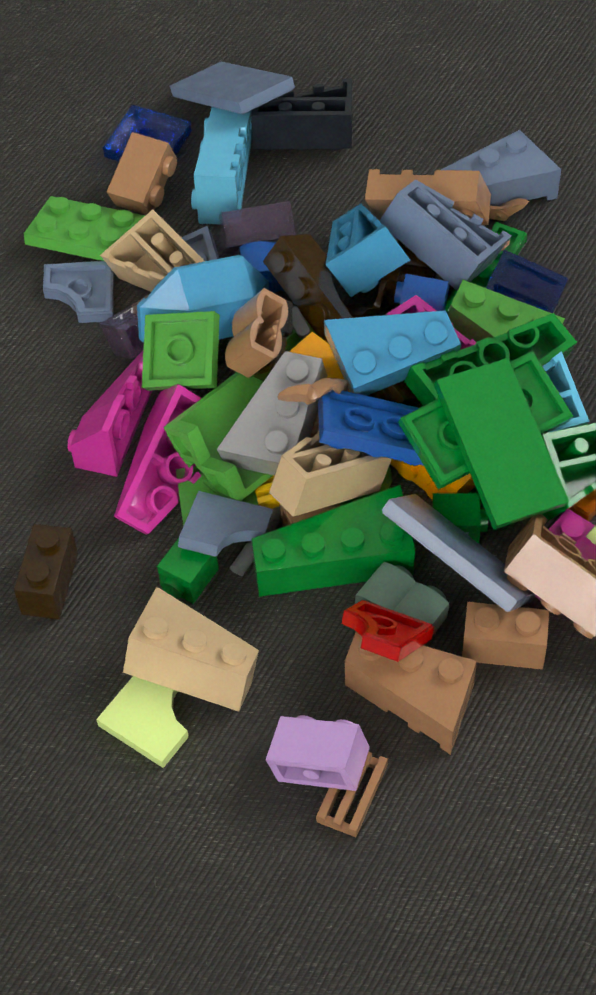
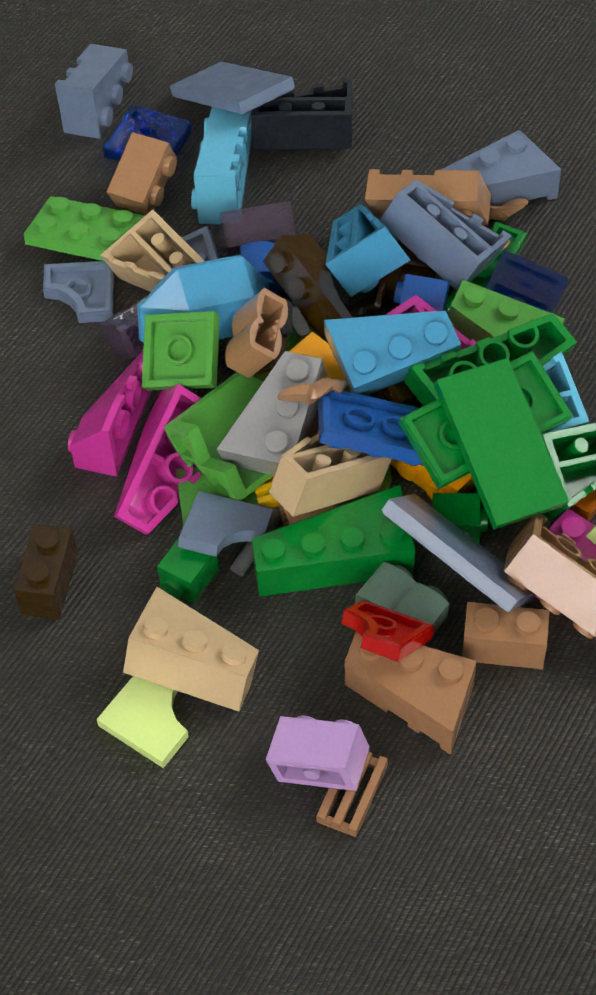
none -> sand blue wedge [55,44,133,139]

